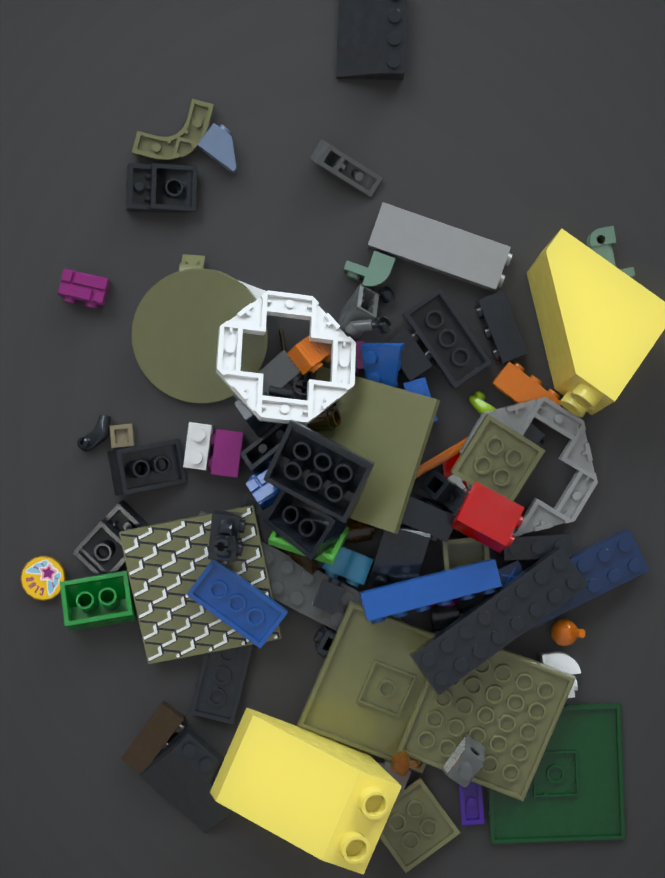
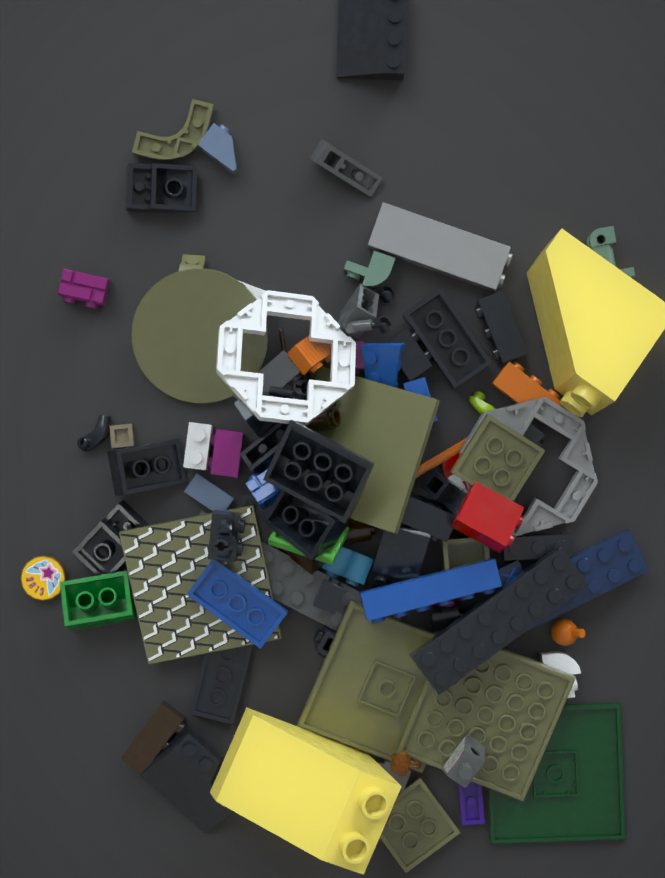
none -> sand blue tile [184,473,234,512]

